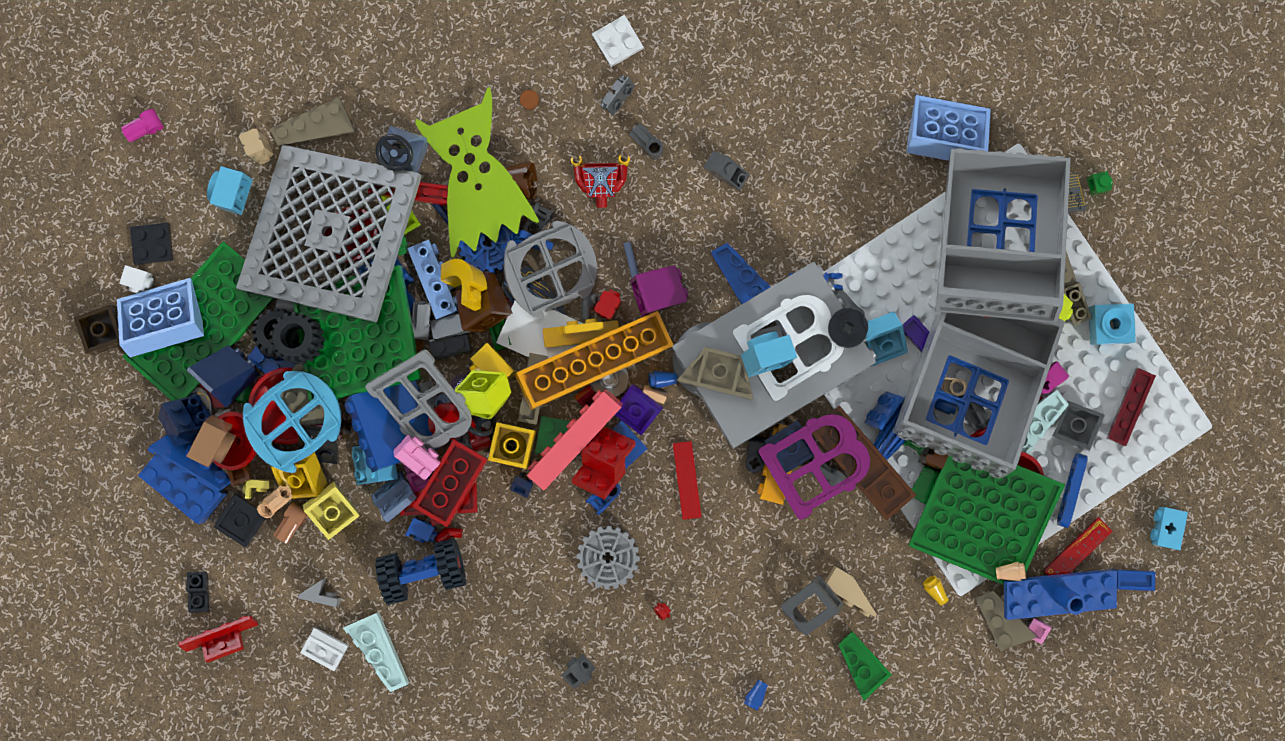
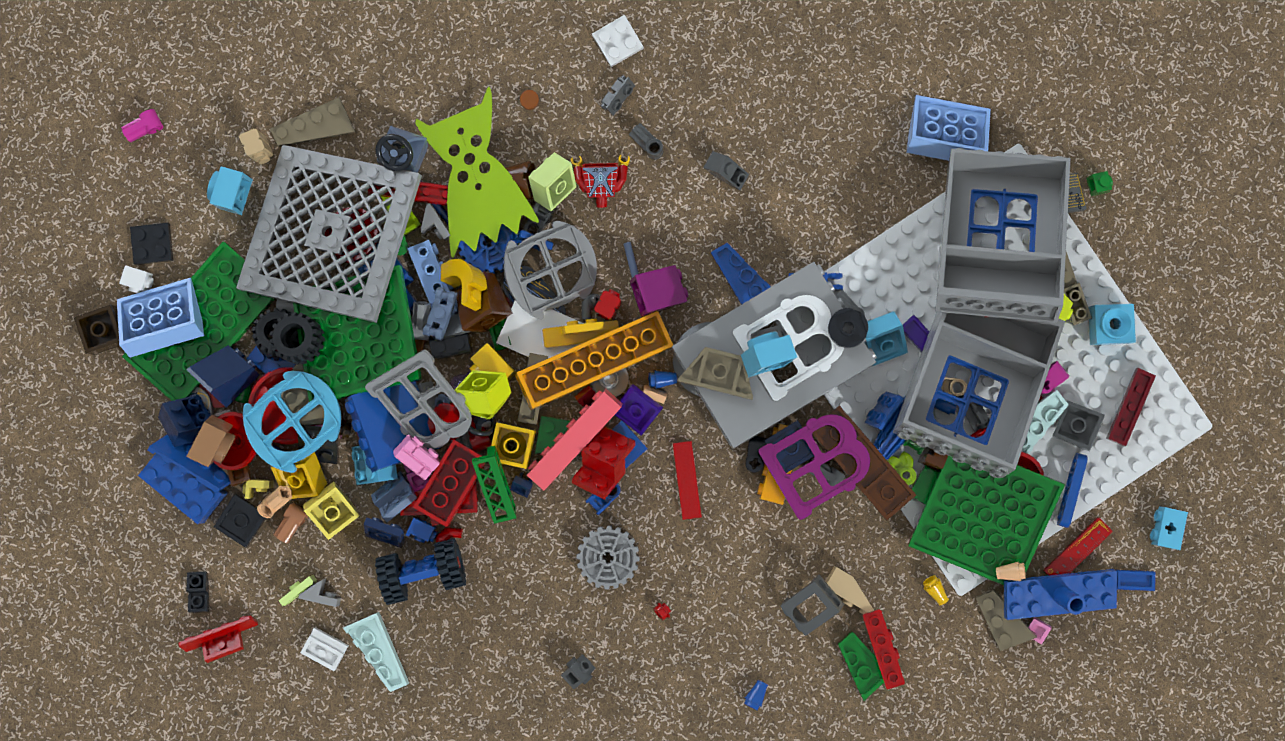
none -> yellowish green plate [279,575,317,606]
none -> dark blue plate [363,517,405,548]
none -> light grey slope [421,203,450,242]
none -> sand blue plate [423,287,457,340]
none -> green fence [472,446,516,524]
none -> yellowish green brick [528,152,576,211]
none -> red bracket [862,609,905,689]
none -> lime plate [887,451,917,485]

